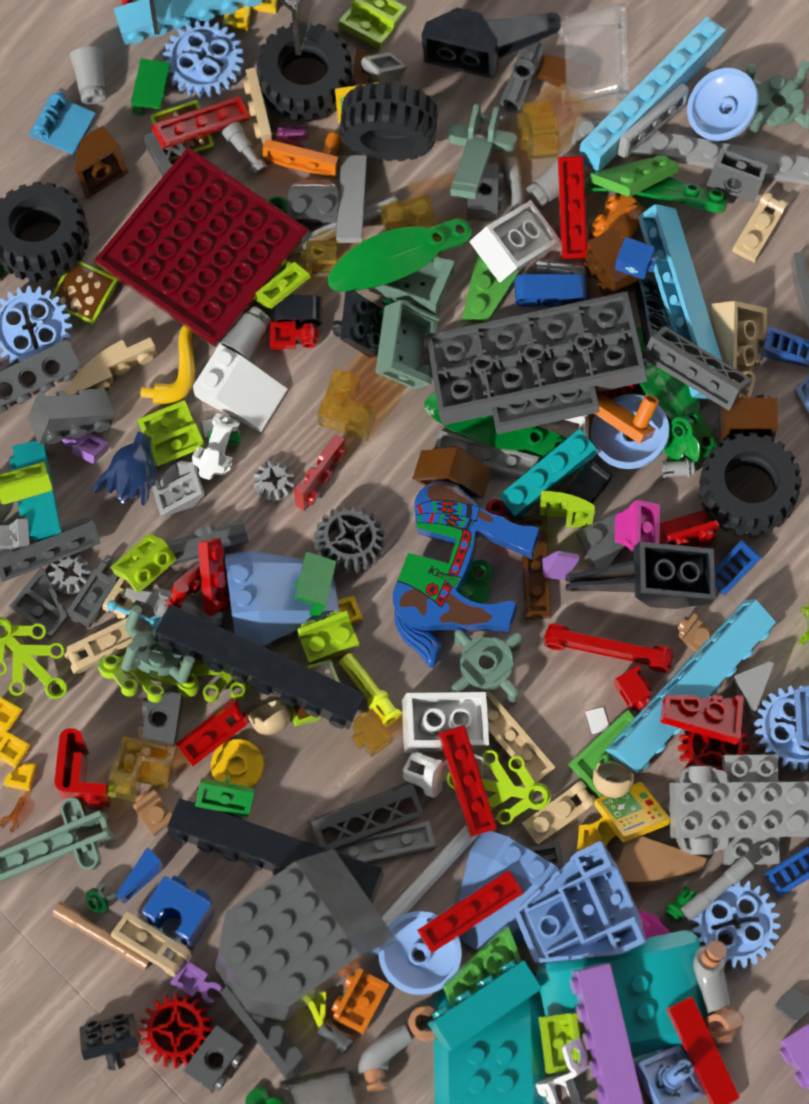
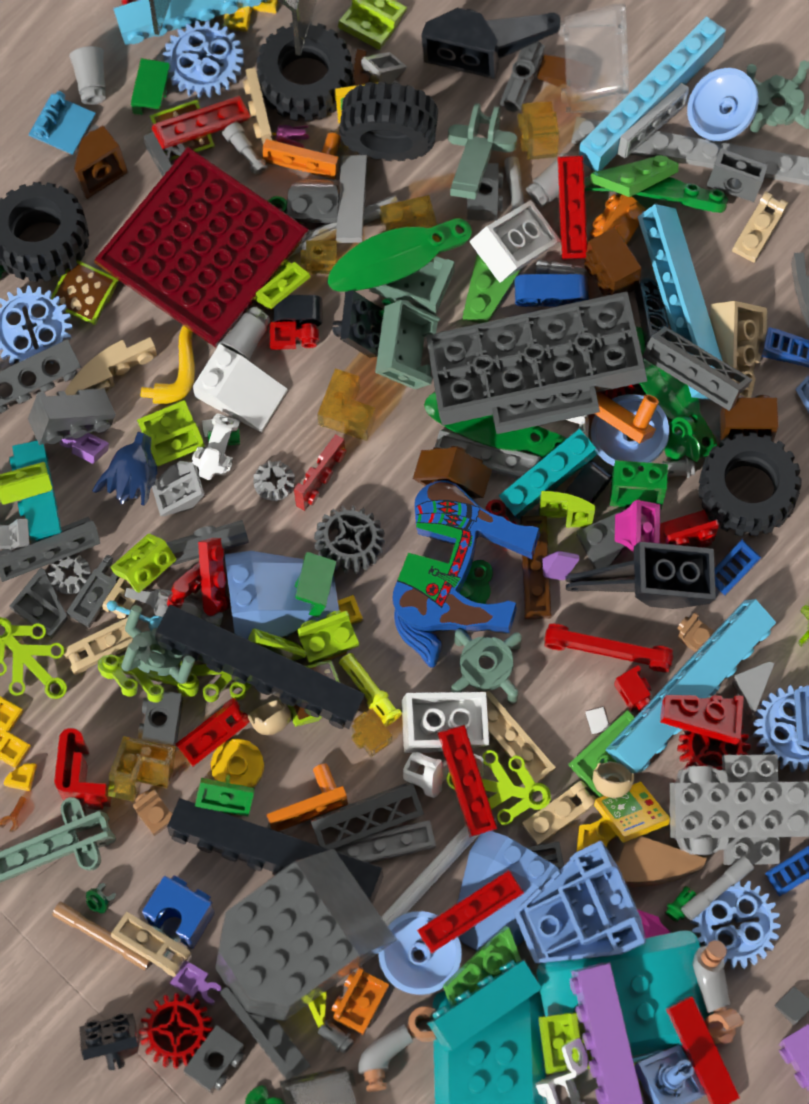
blue slope [116,848,164,904] -> none
blue brick [615,237,657,280] -> none
none -> lime slope [247,628,306,661]
none -> orange piece [266,764,349,832]
none -> green window [609,460,668,510]

